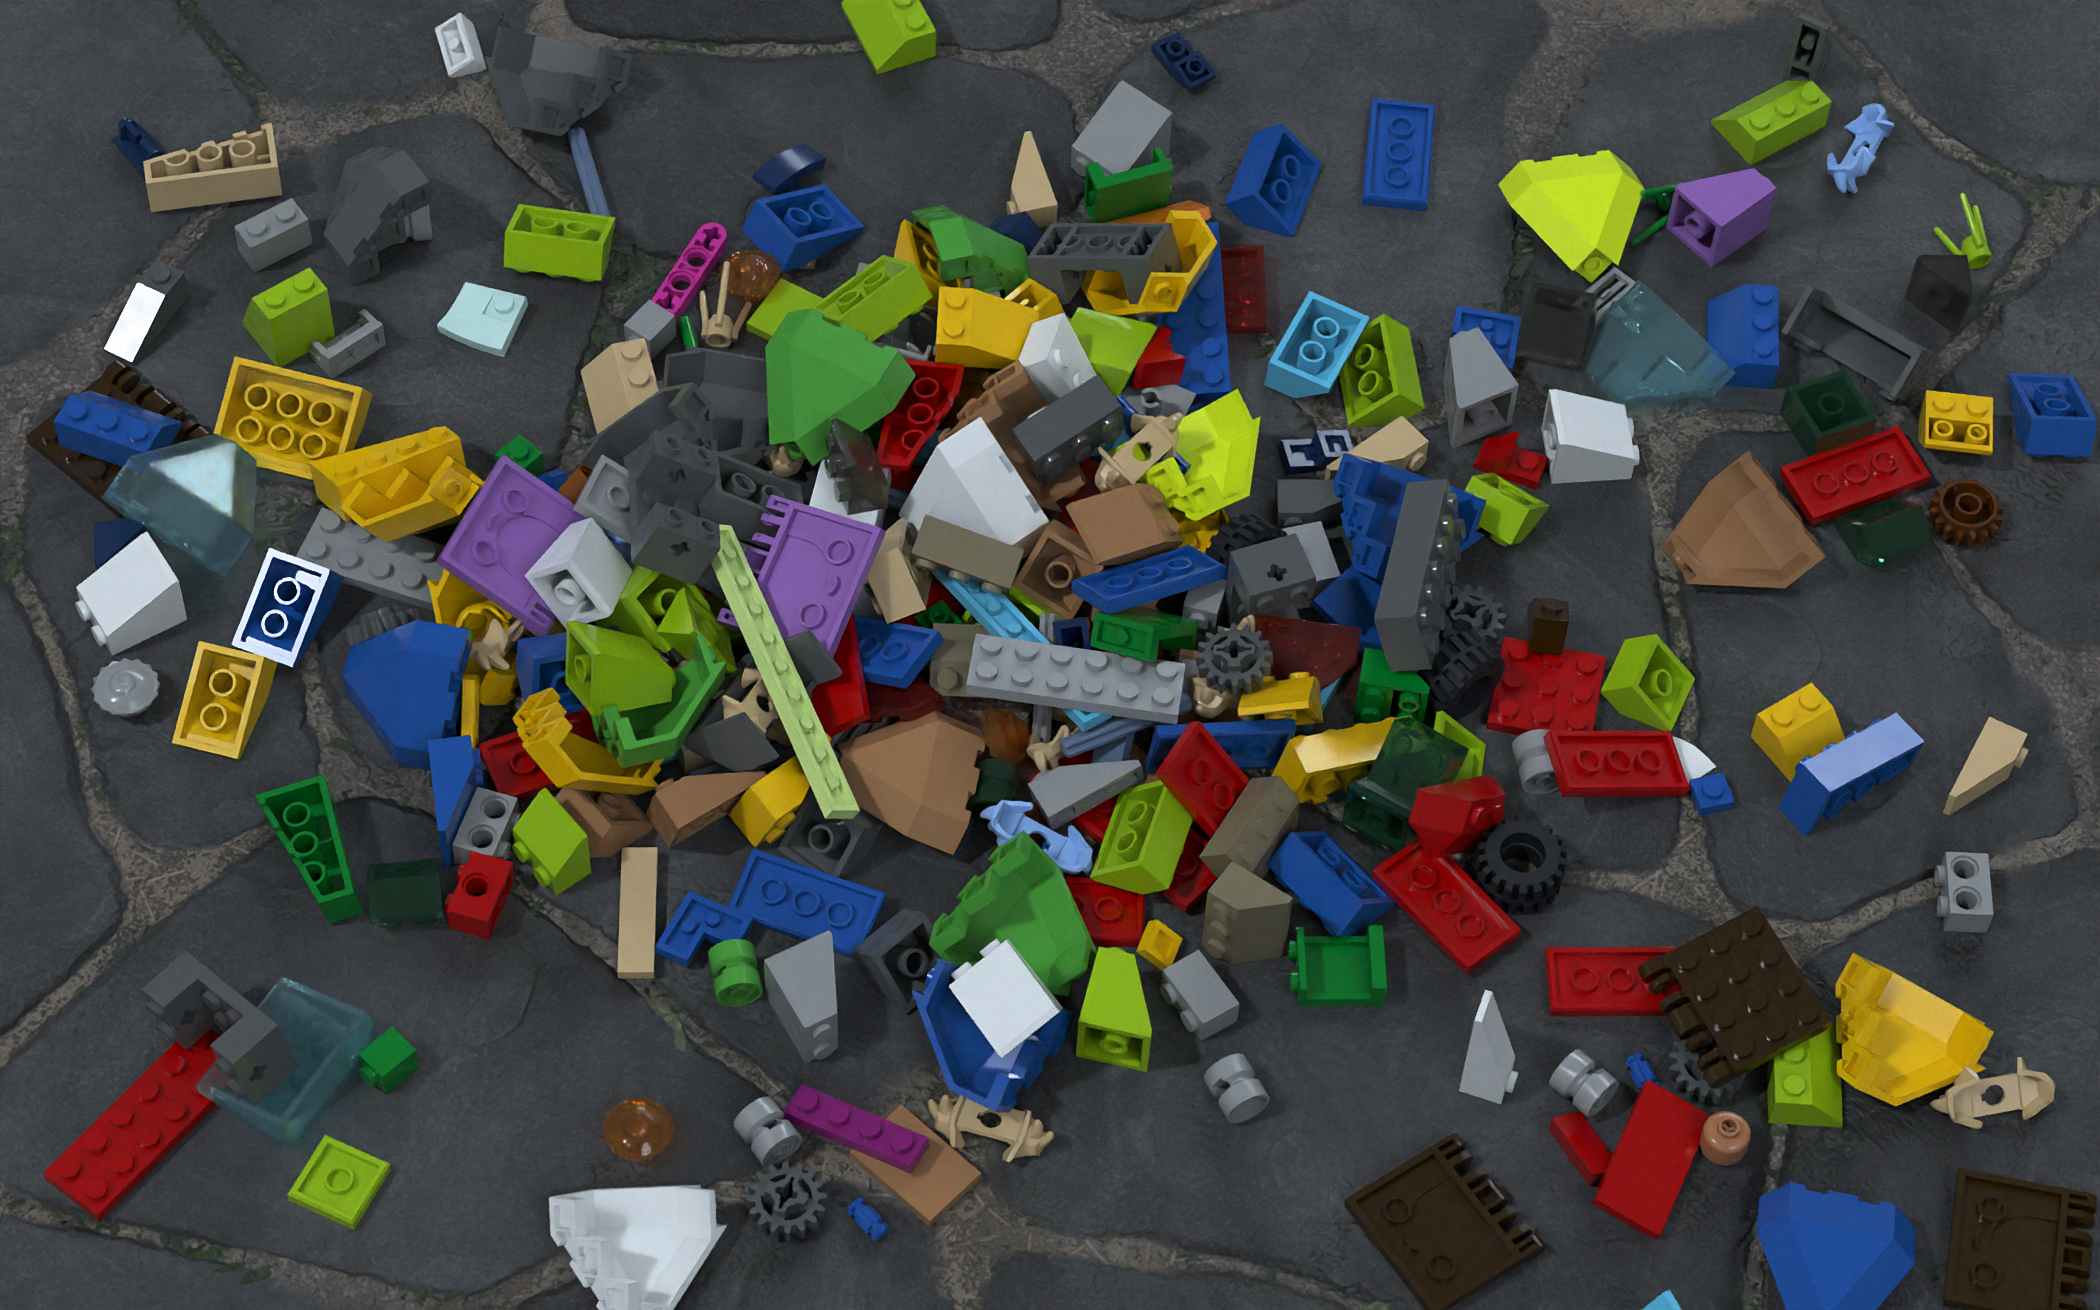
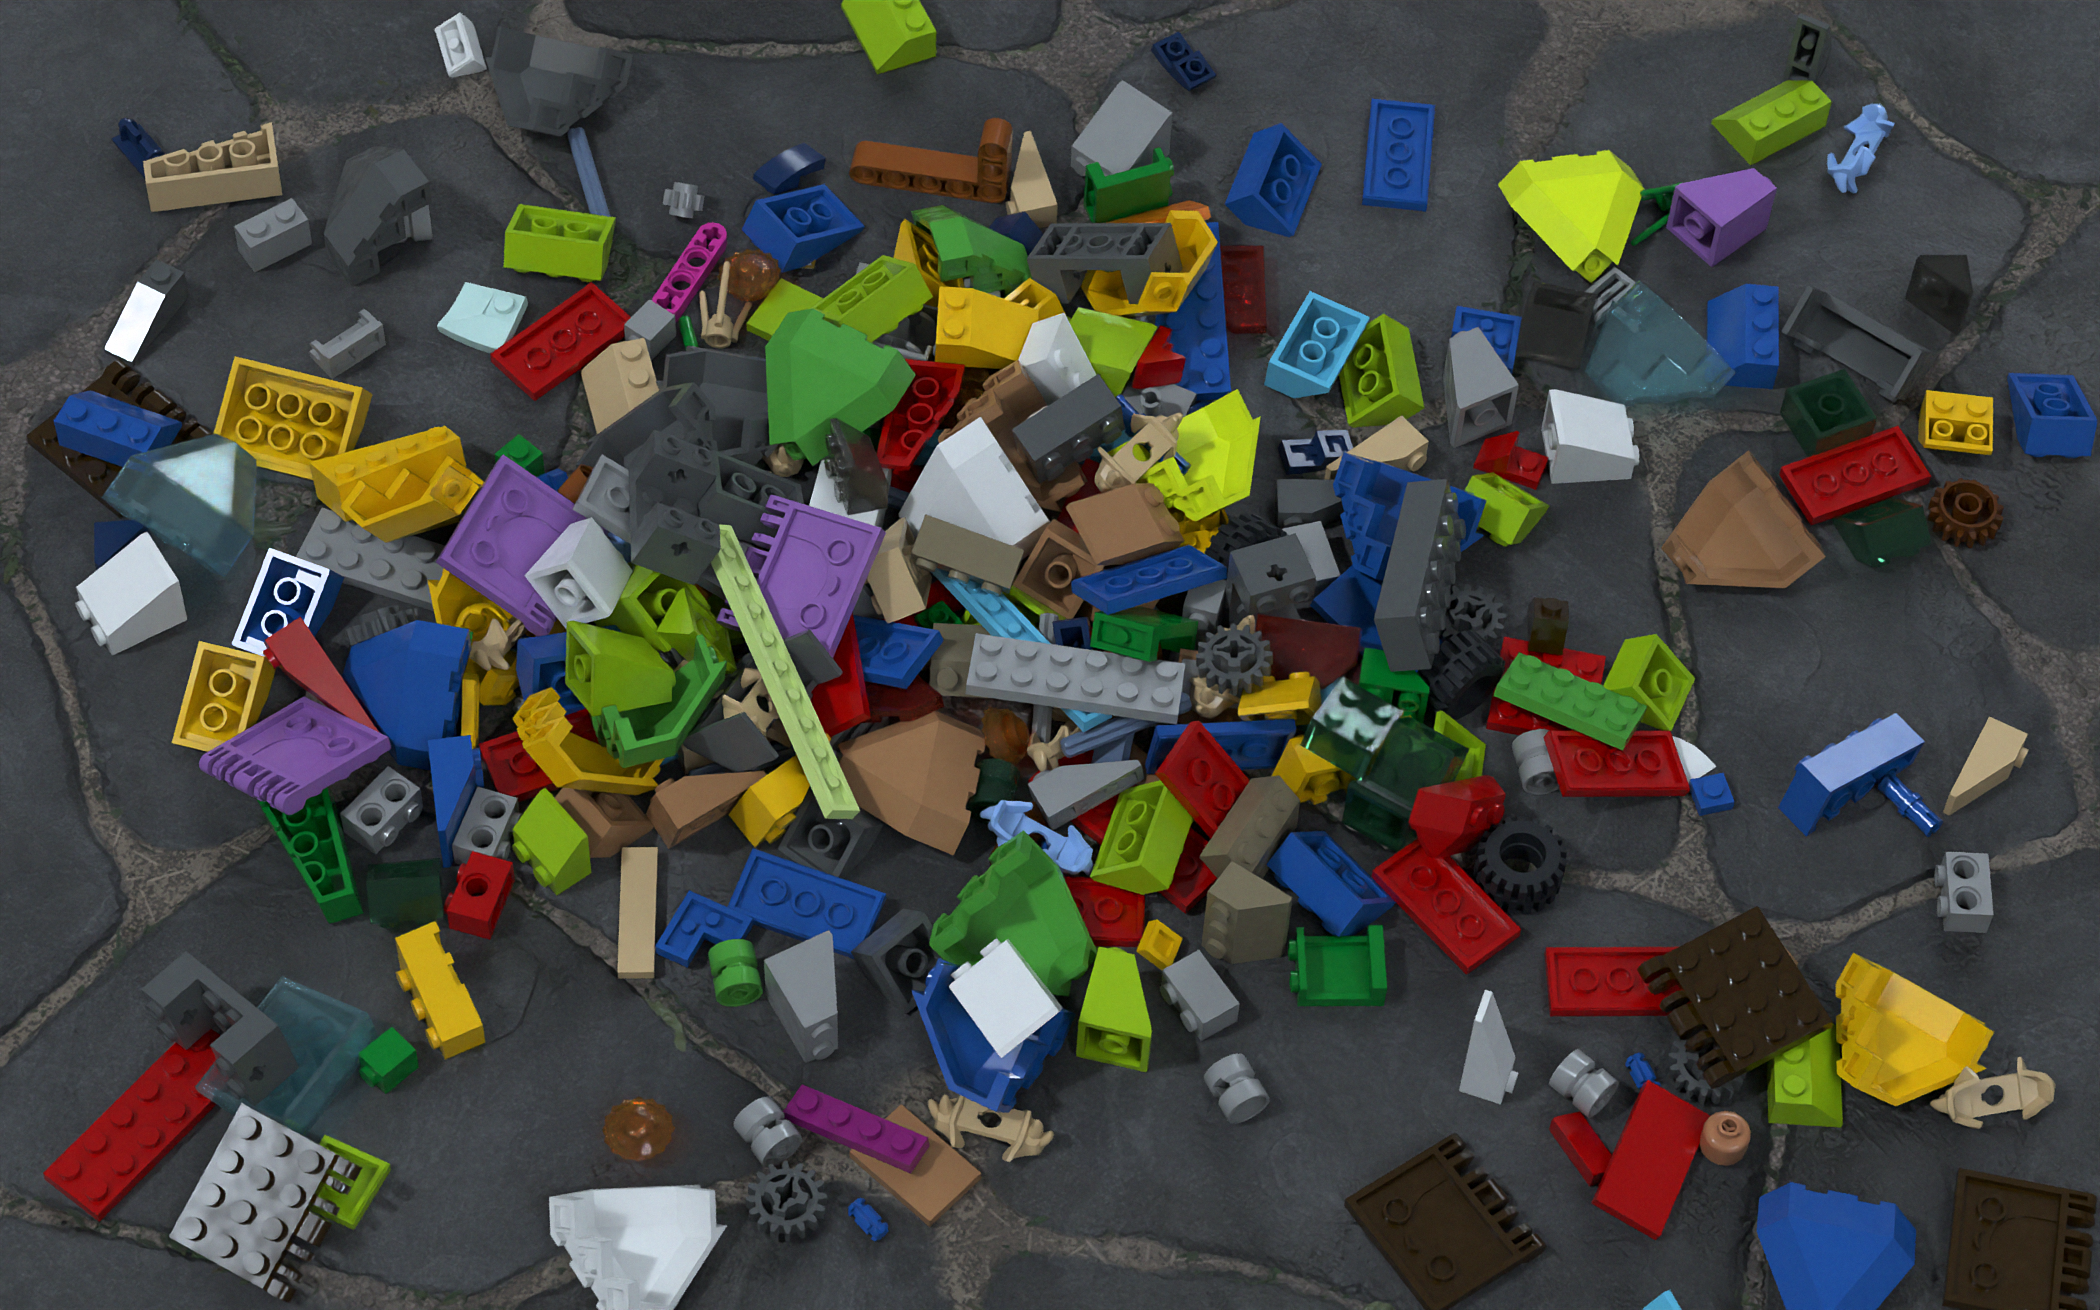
light grey piece [90,658,161,717] -> none
lime slope [243,267,335,367] -> none
yellow slope [1751,682,1845,782] -> none
lime plant [1934,193,1992,269] -> none
none -> hinge [169,1103,362,1303]
none -> medium lavender hinge [199,697,391,815]
none -> red wedge [262,617,379,732]
none -> light grey brick [340,766,423,855]
none -> yellow wedge [395,921,485,1060]
none -> red plate [490,282,631,401]
none -> light grey gear [662,182,705,218]
none -> dark orange beam [849,118,1013,203]
none -> clear green brick [1300,677,1404,781]
none -> bright green plate [1494,652,1647,750]
none -> blue pin [1877,773,1943,837]

